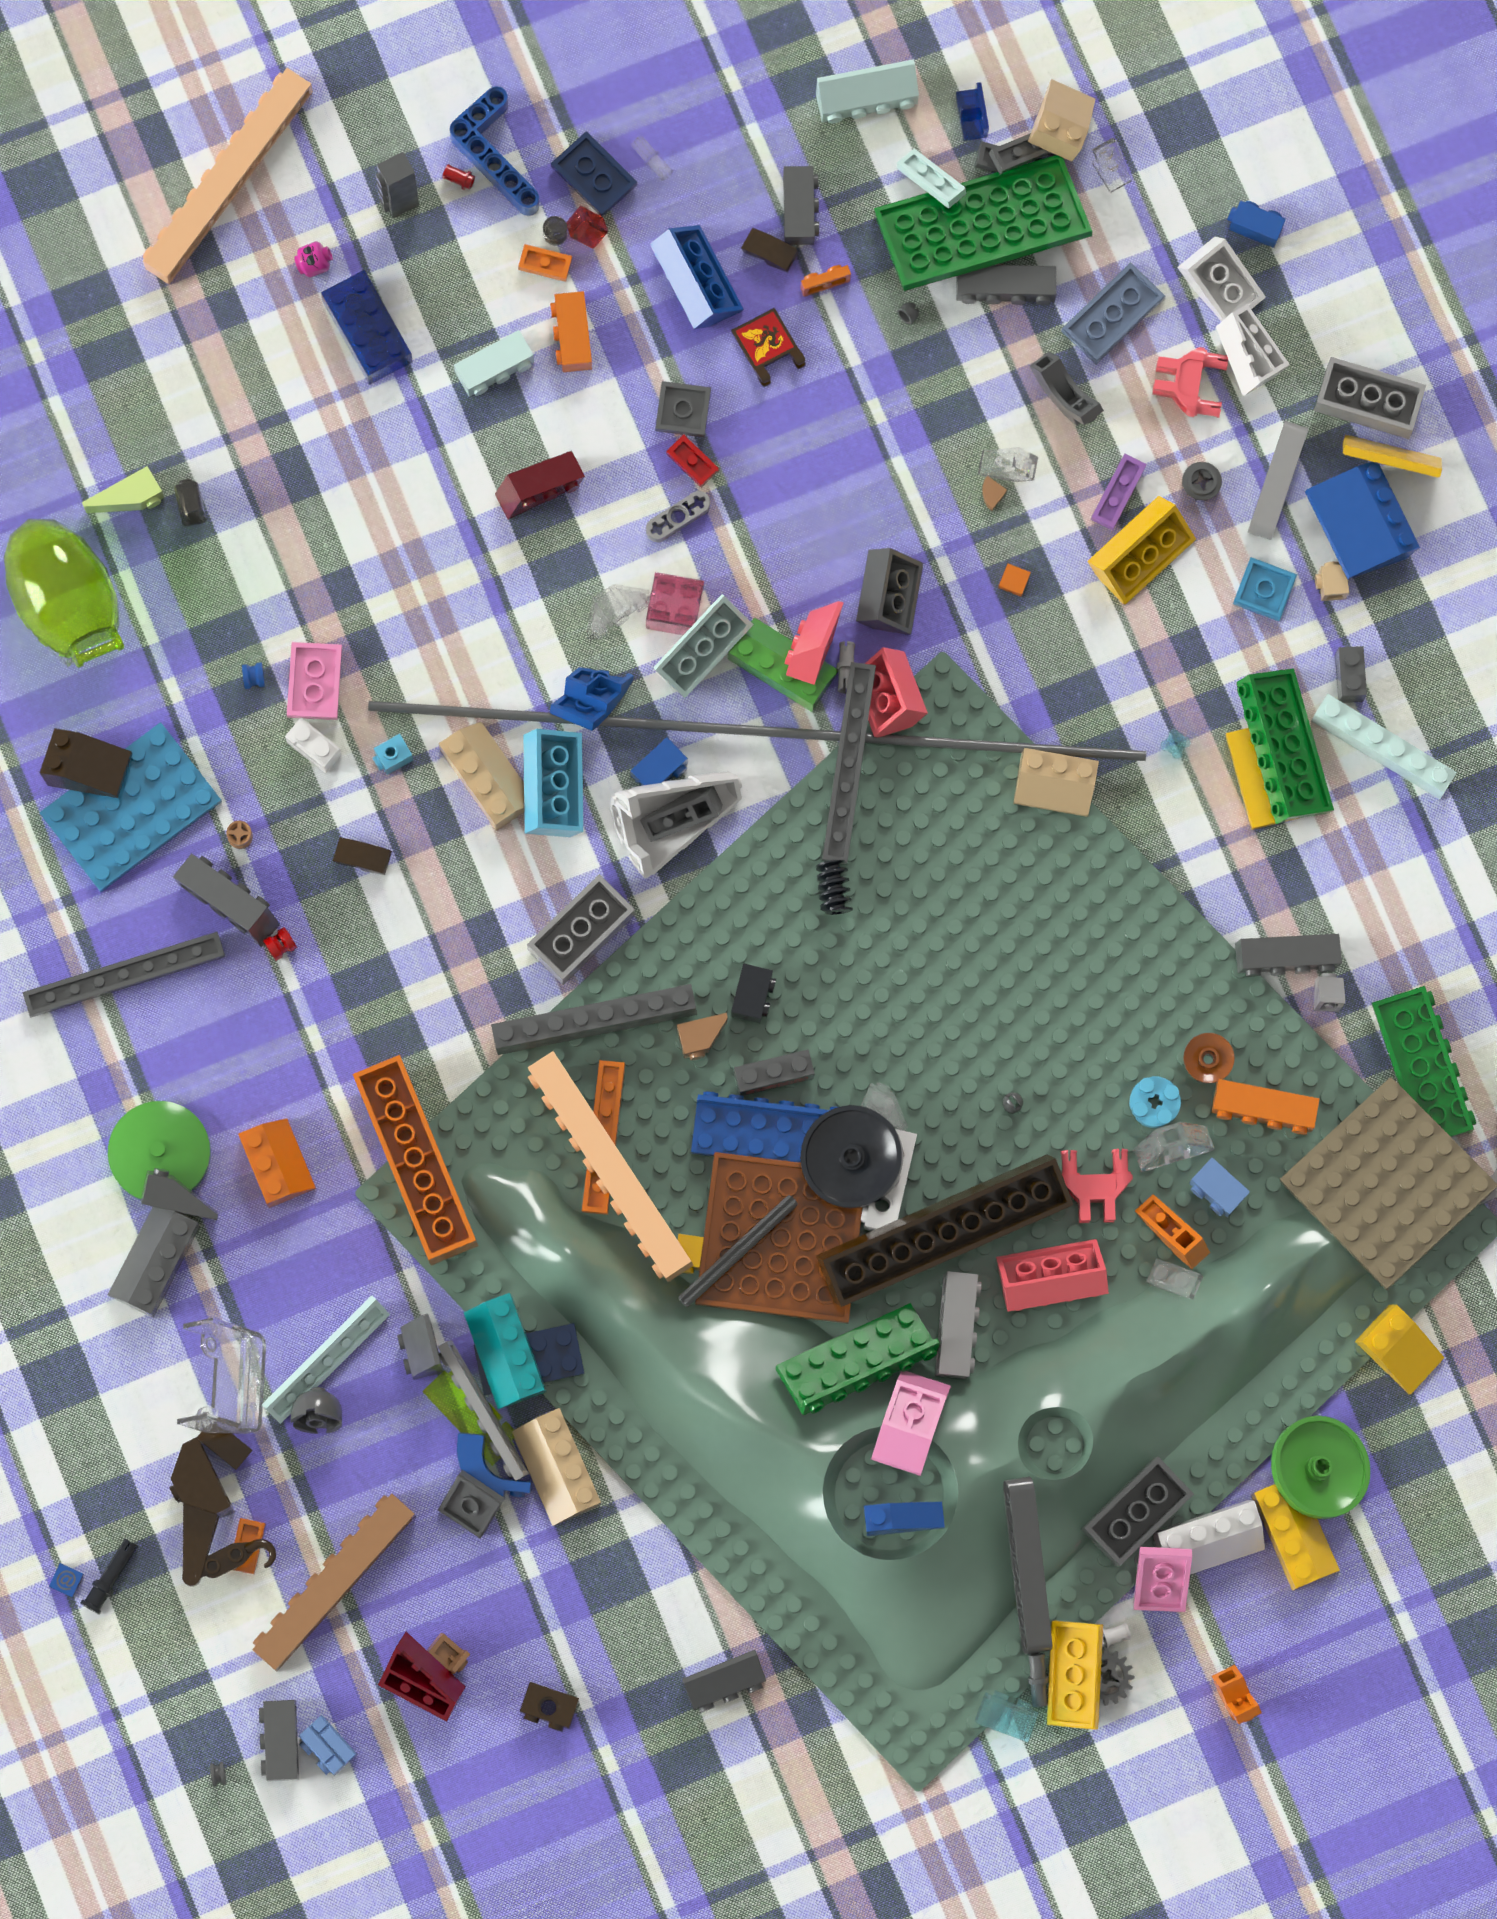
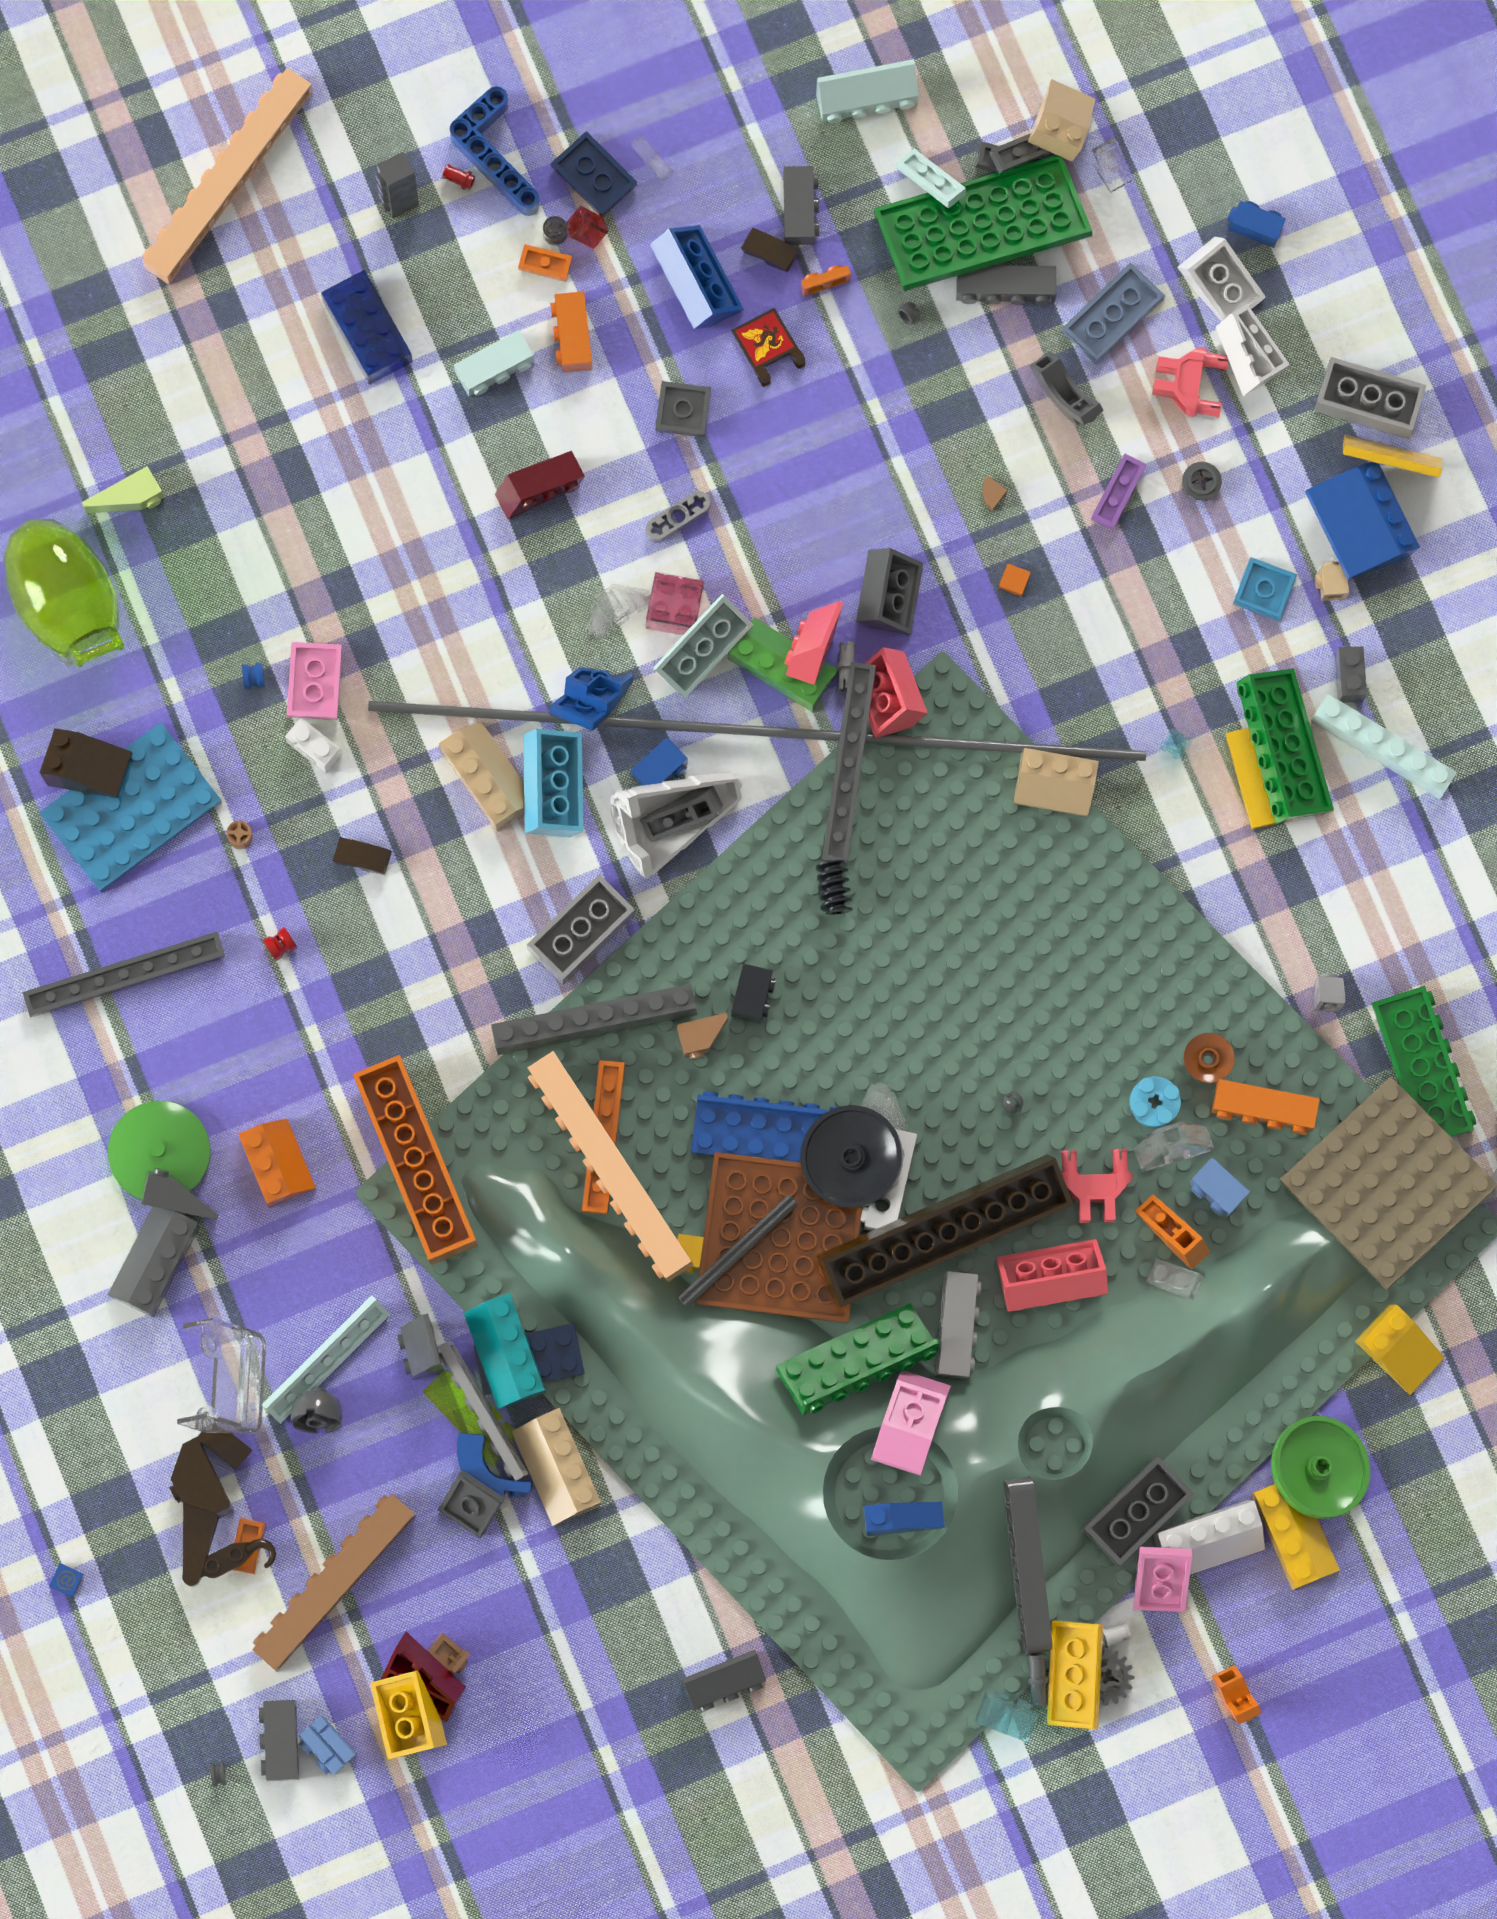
black pin [80,1538,138,1615] -> none
dark grey wedge [173,853,280,948] -> none
clear smoke brick [174,479,206,526] -> none
dark pink head [294,241,333,278] -> none
medium azure brick [372,734,413,775] -> none
dark brown brick [520,1682,579,1732] -> none
red plate [666,434,719,488] -> none
dark grey brick [734,1049,815,1096] -> none
clear blue panel [955,82,989,141] -> none
clear slope [978,447,1038,482] -> none
yellow slope [1087,496,1196,605] -> none
dark grey brick [1235,934,1342,977] -> none
light grey beam [1248,421,1309,540] -> none
none -> yellow slope [370,1670,447,1760]

